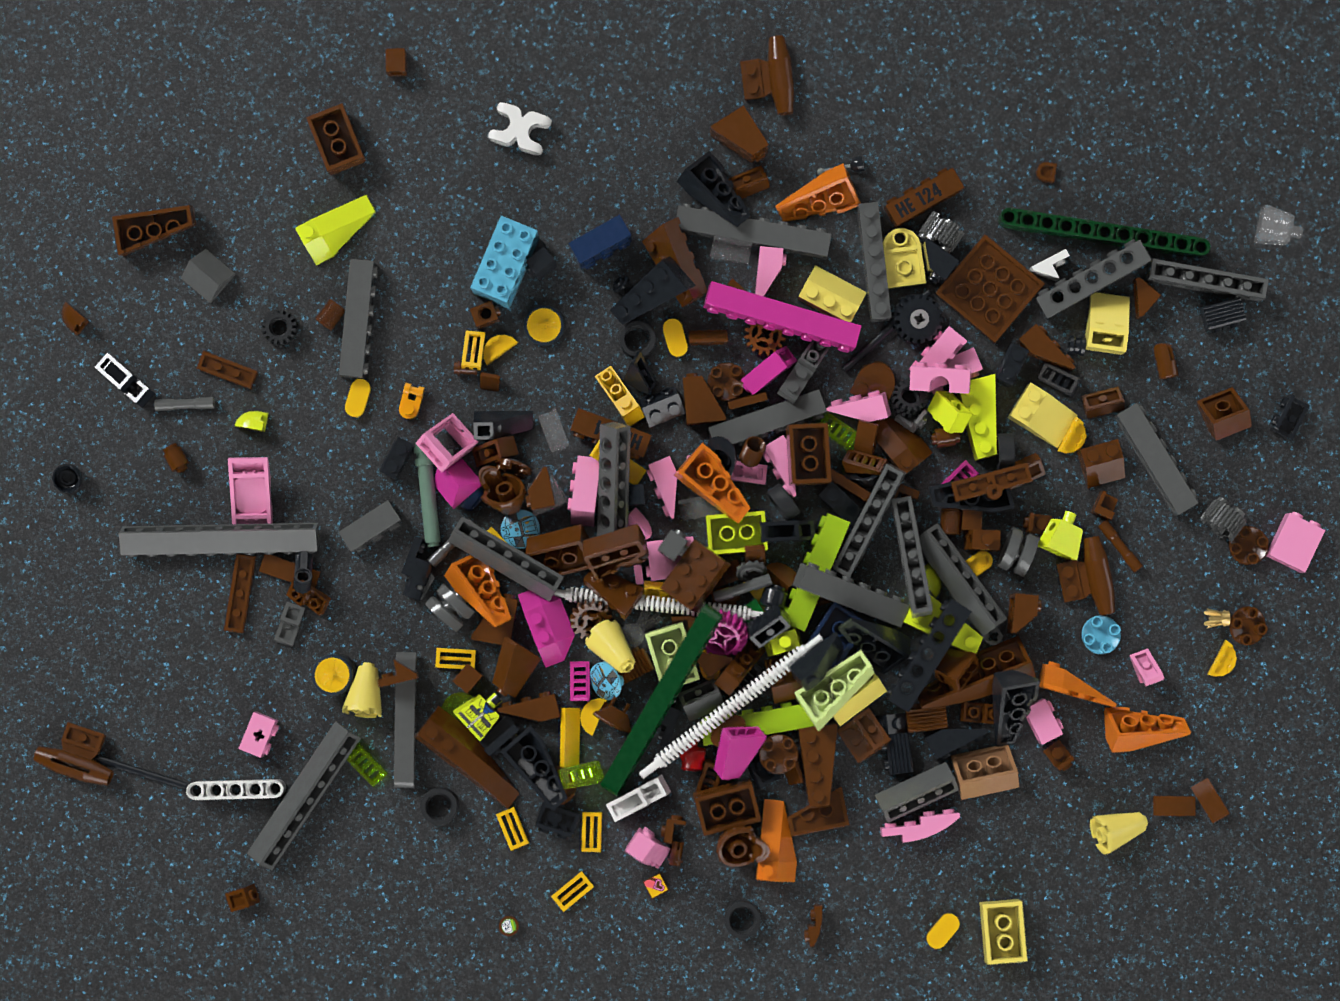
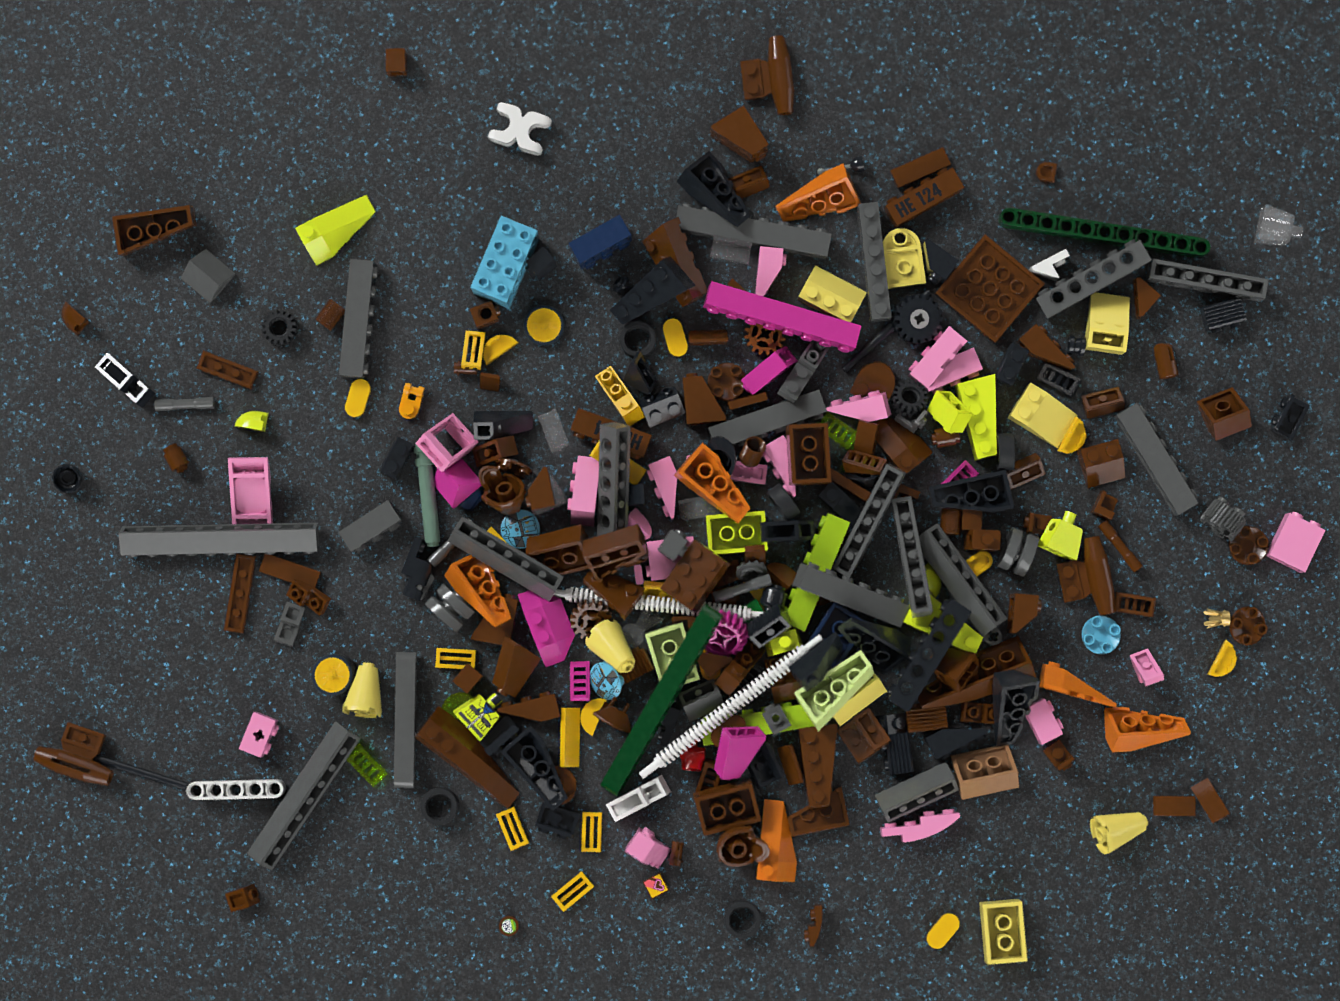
black piece [293,551,313,593] -> none
reddish brown brick [306,103,366,176] -> none
reddish brown slope [377,659,420,687] -> none
clear neon green slope [558,761,604,789] -> none
reddish brown bracket [661,815,686,844] -> none
reddish brown dish [759,734,798,774] -> none
bright pink arch [909,362,971,394] -> none
dark grey brick [918,211,965,254] -> none
reddish brown hinge [950,462,1032,502] -> none
none -> dark grey brick [762,703,791,735]
none -> reddish brown tile [890,147,951,189]
none -> reddish brown slope [1115,592,1157,618]

